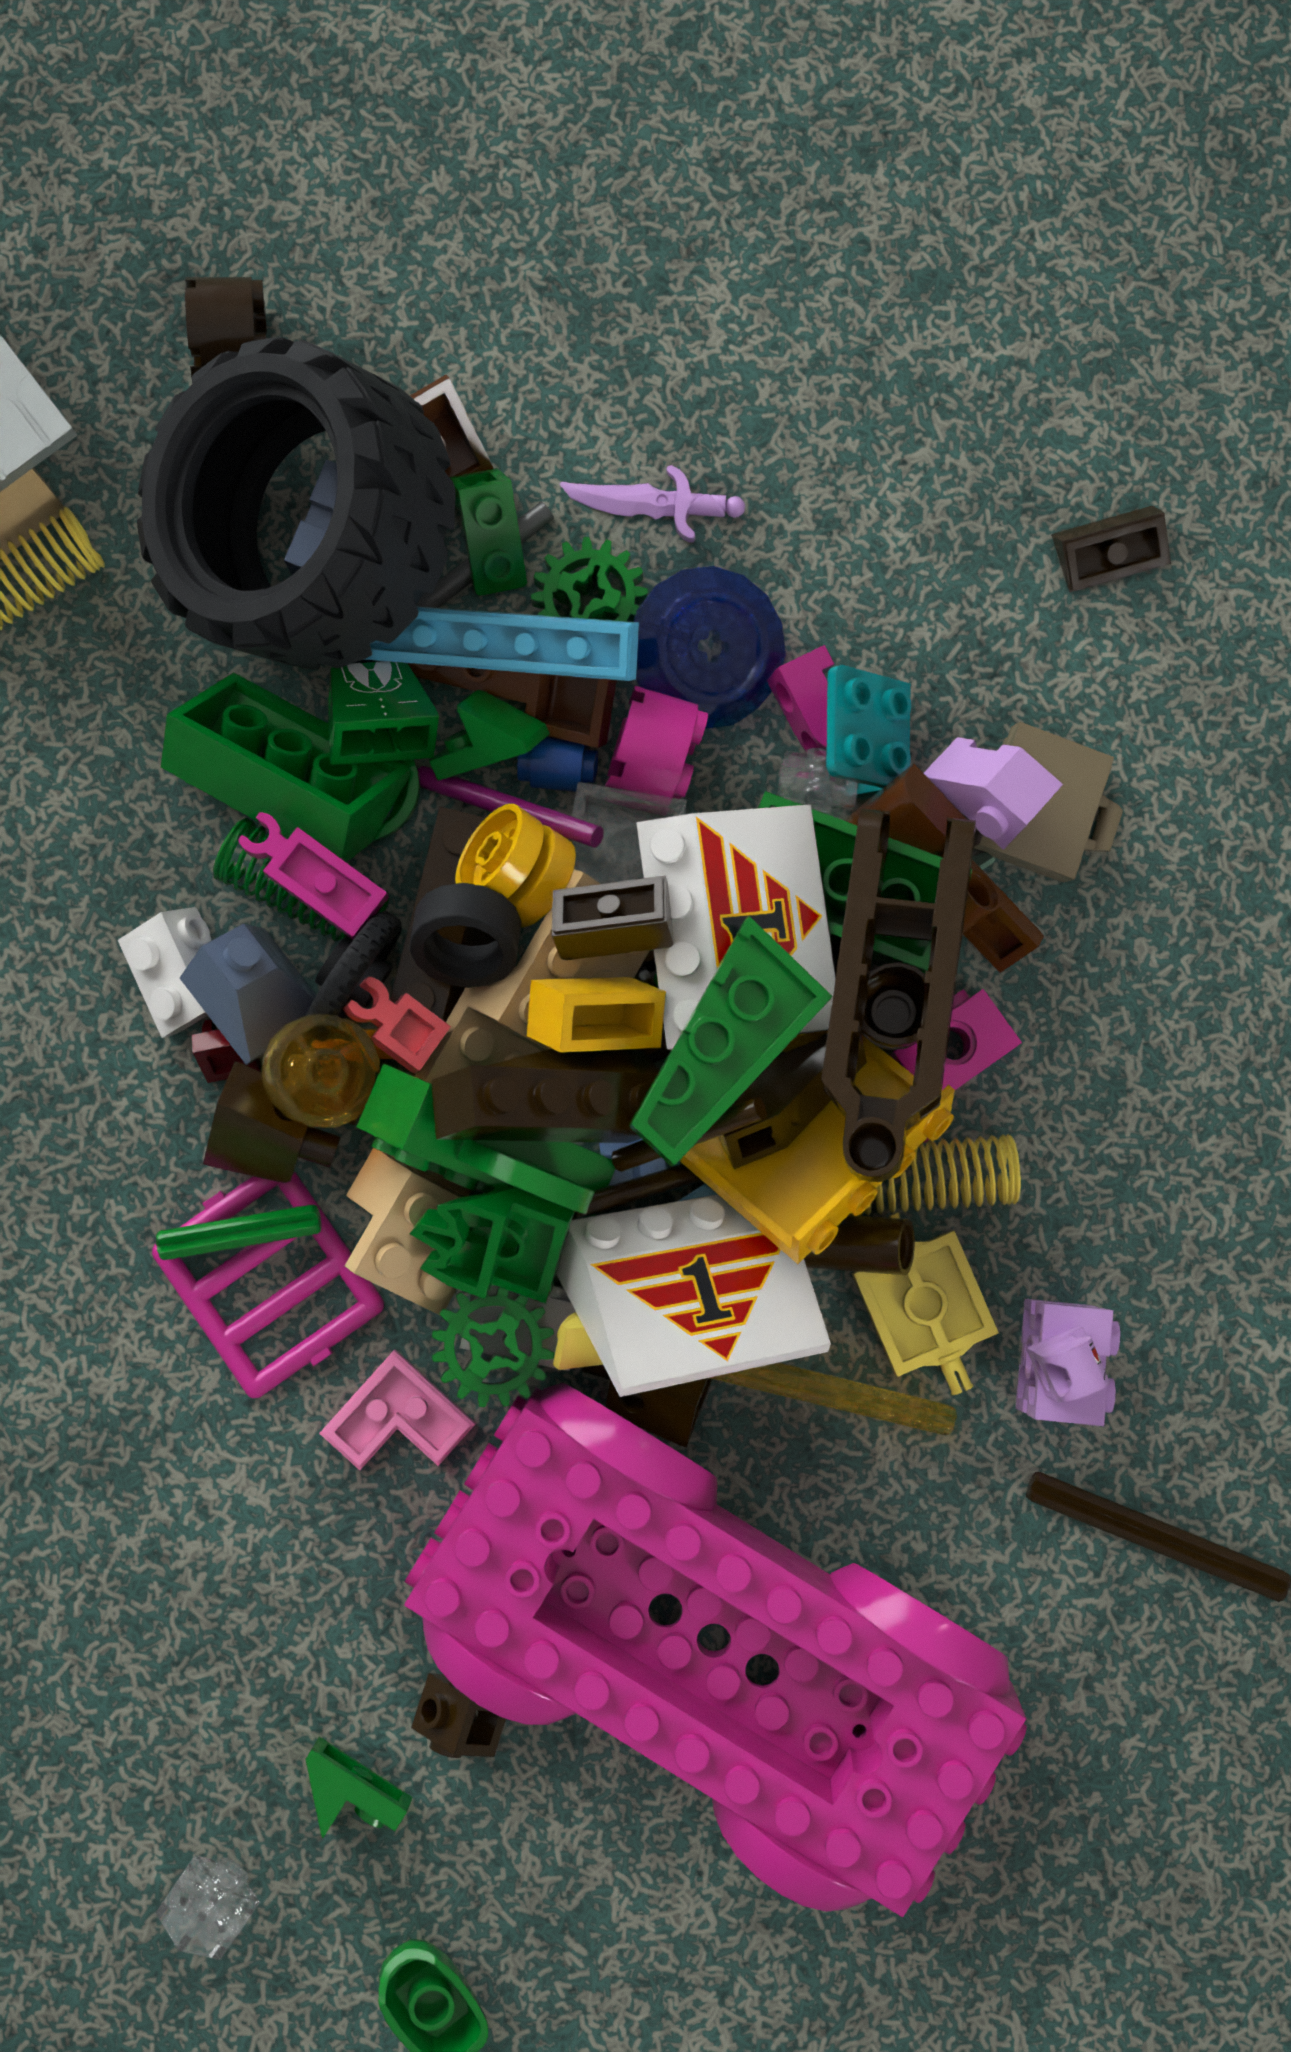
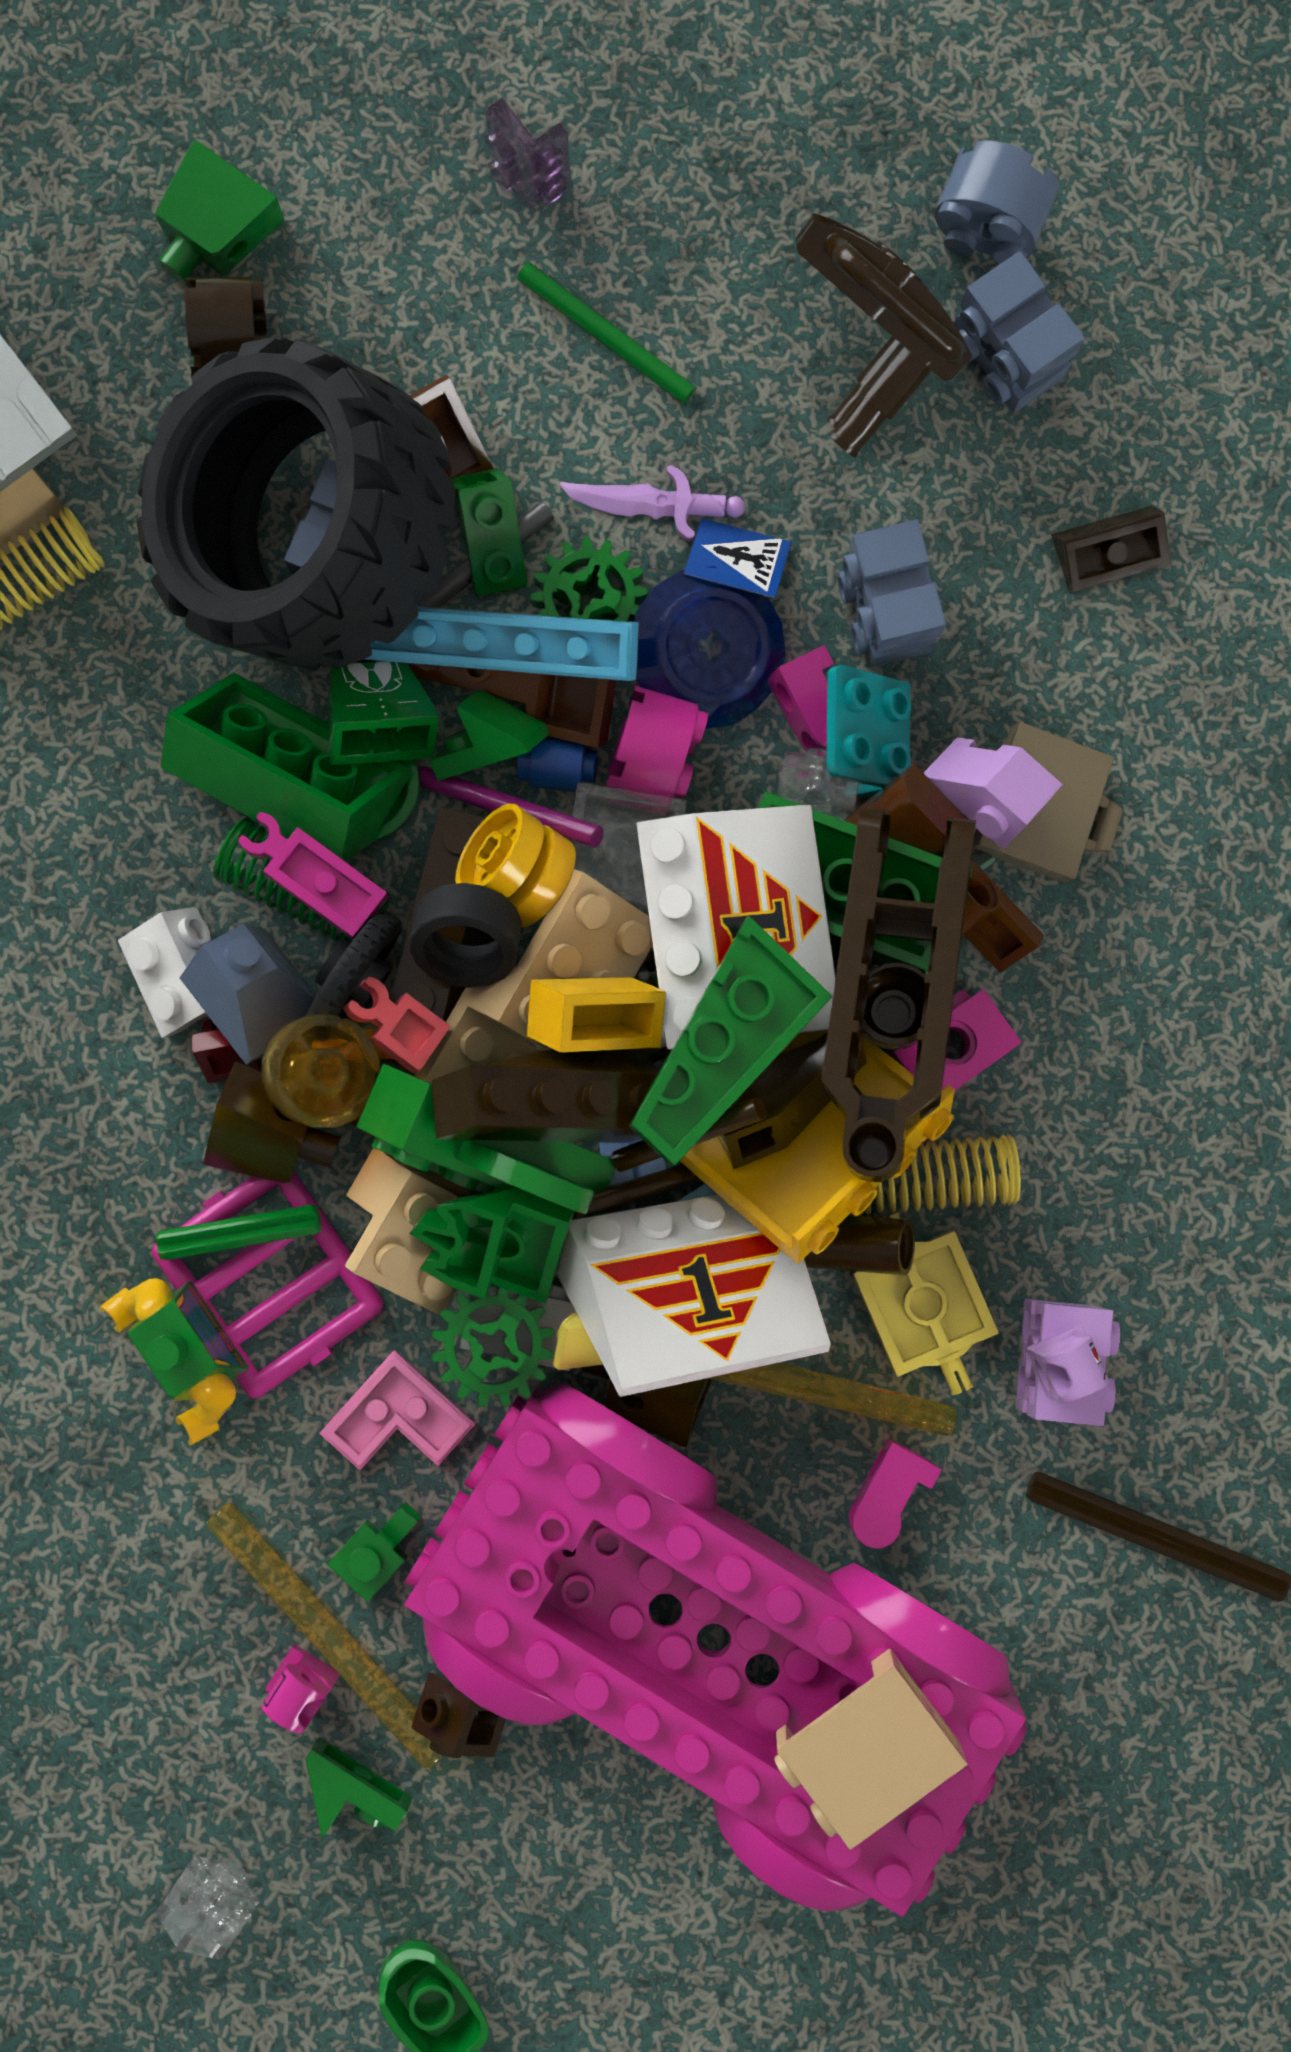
dark brown slope [552,875,673,960] -> none
none -> torso [99,1278,249,1445]
none -> green torso [156,140,284,283]
none -> clear yellow axle [207,1503,443,1769]
none -> dark pink leg [261,1643,341,1734]
none -> green plate [327,1502,422,1603]
none -> clear purple bracket [484,97,571,209]
none -> green bar [517,262,697,405]
none -> blue sticker [684,518,791,598]
none -> tan panel [774,1648,968,1850]
none -> dark brown piece [796,213,973,458]
none -> sand blue brick [837,519,946,668]
none -> dark pink leg [848,1437,942,1549]
none -> sand blue brick [934,140,1059,264]
none -> sand blue brick [954,251,1085,414]

